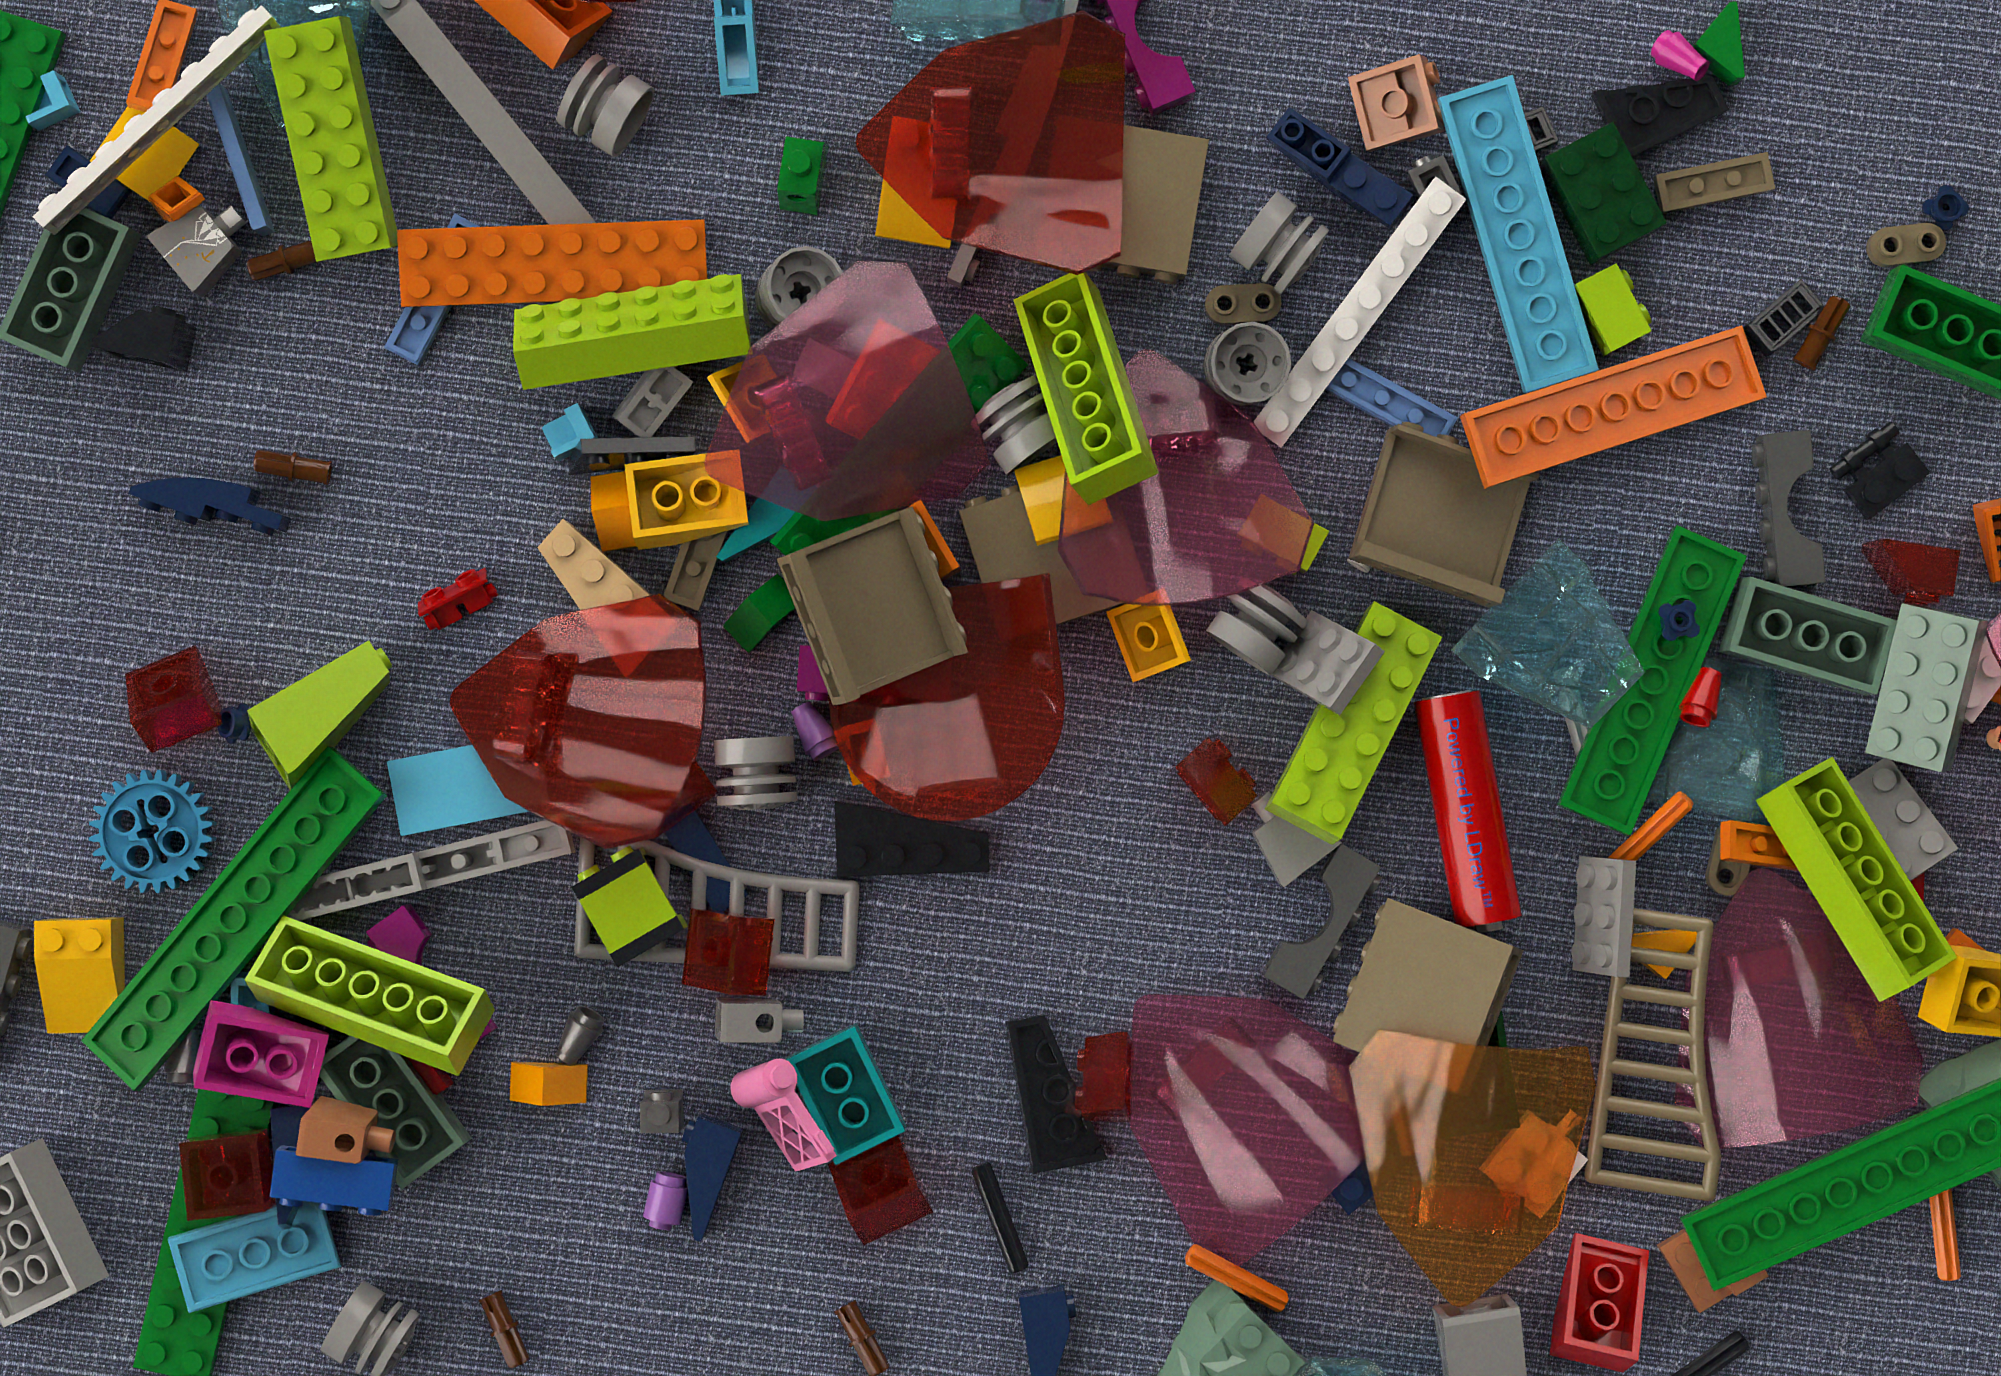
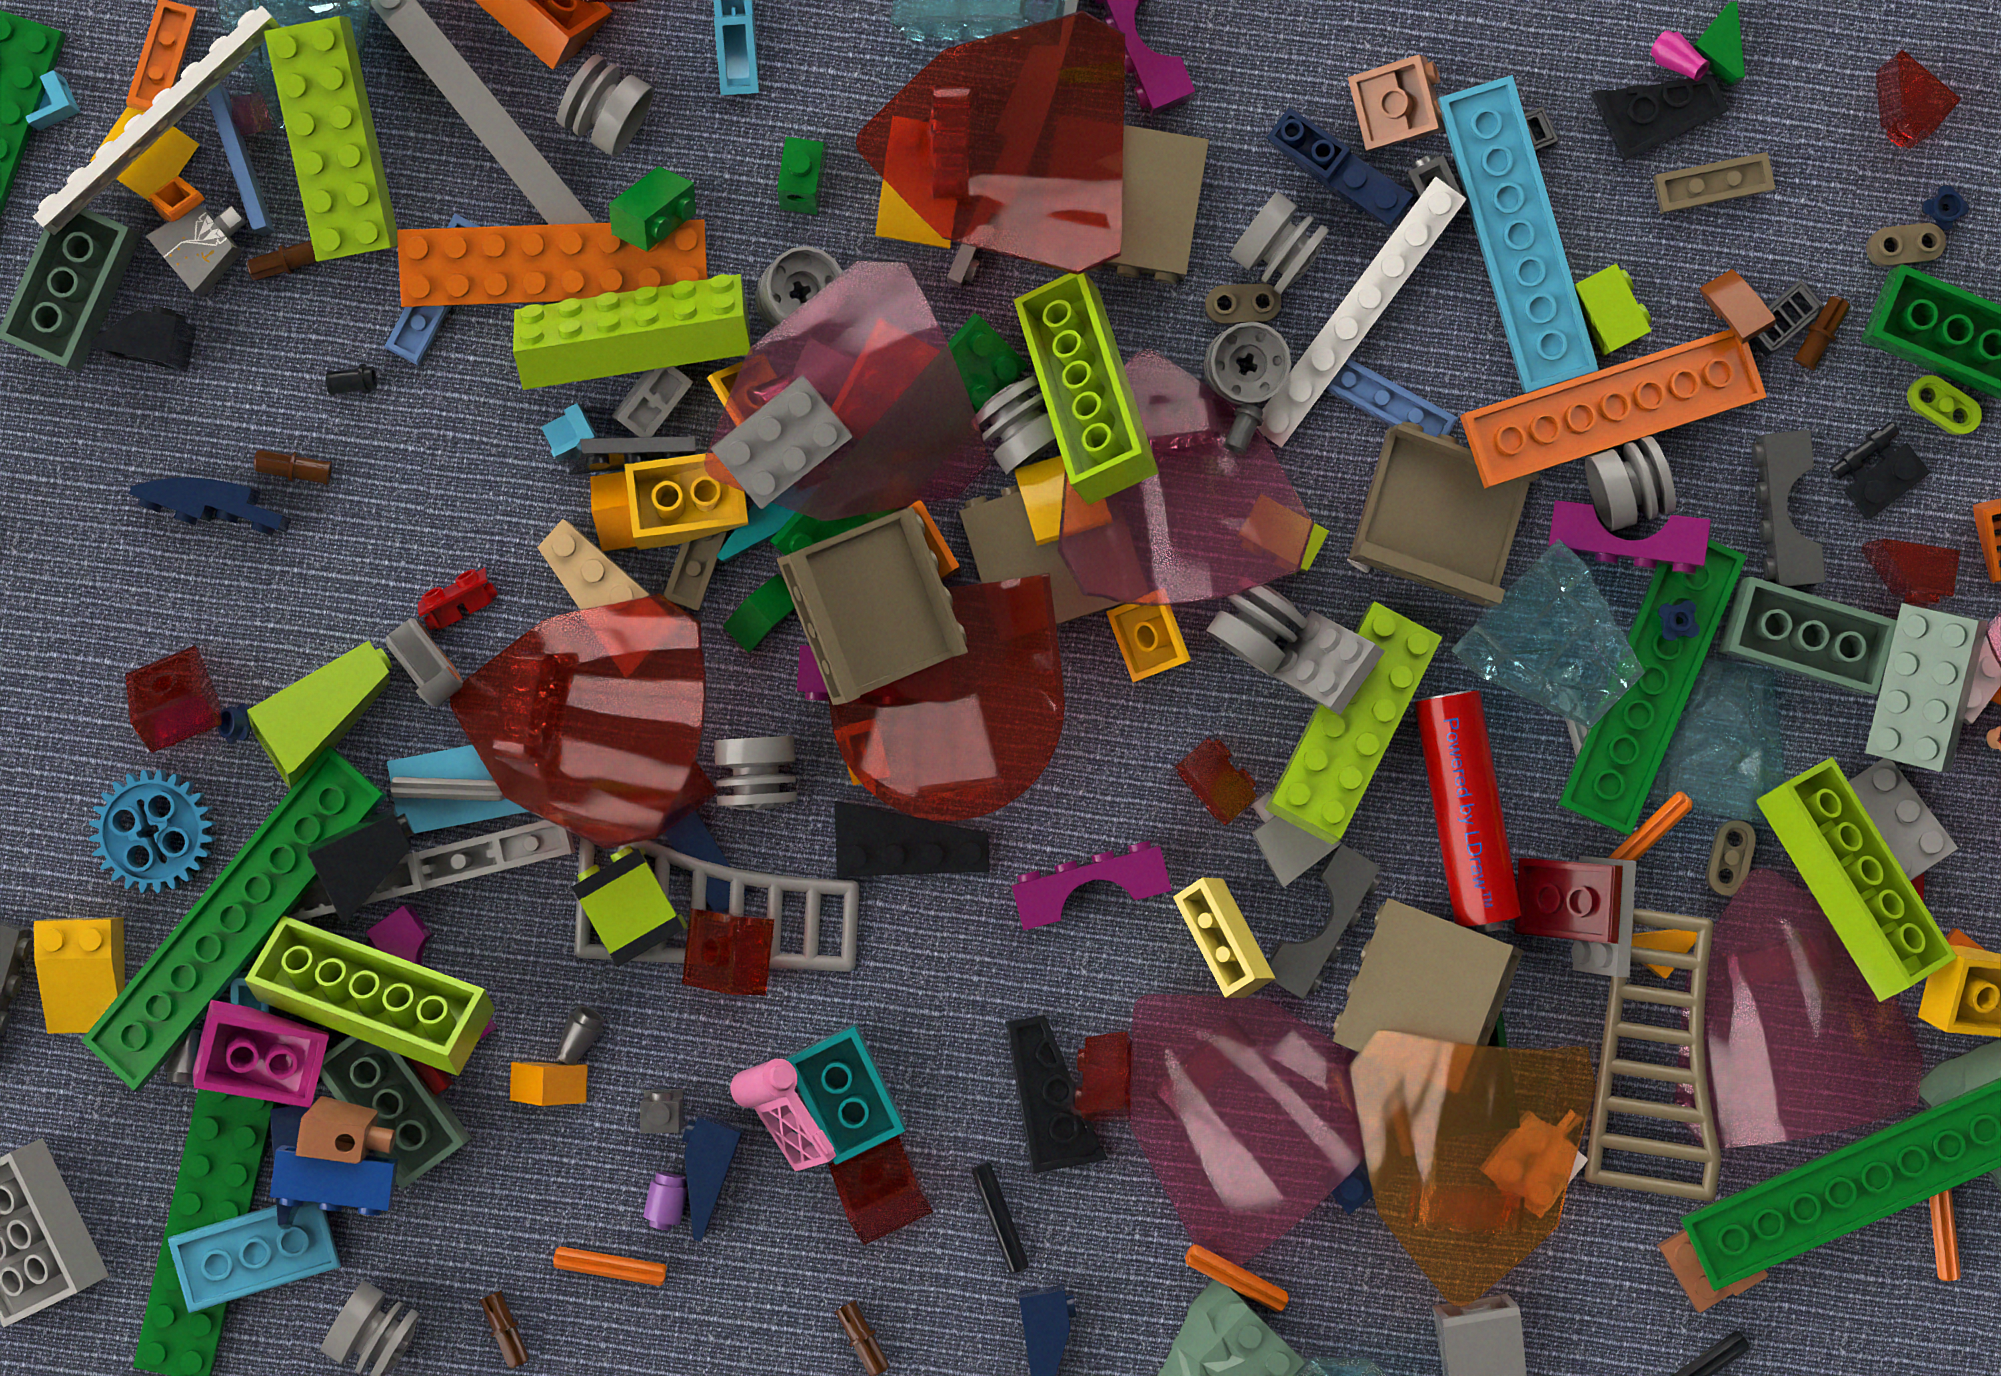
dark blue tile [45,145,132,219] -> none
clear red brick [179,1128,276,1221] -> none
light grey torso [715,997,804,1043] -> none
medium lavender cone [791,702,840,761] -> none
dark green brick [1539,122,1667,266] -> none
red slope [1549,1233,1649,1372] -> none
red cone [1679,667,1722,727] -> none
orange plate [1720,820,1799,871] -> none
none -> clear pink plate [230,91,272,136]
none -> black slope [308,806,415,923]
none -> black pin [326,363,377,396]
none -> light grey animal [386,618,463,707]
none -> light grey axle [390,777,505,801]
none -> orange axle [553,1246,667,1286]
none -> green brick [609,166,696,251]
none -> light grey plate [711,374,852,509]
none -> magenta arch [1011,840,1172,931]
none -> light yellow brick [1173,877,1276,998]
none -> dark grey pin [1223,403,1264,455]
none -> dark red tile [1514,858,1623,944]
none -> magenta arch [1548,500,1711,574]
none -> light grey wheel [1585,436,1676,532]
none -> slope [1699,269,1776,344]
none -> clear red slope [1876,49,1961,149]
none -> lime plate [1907,375,1982,435]

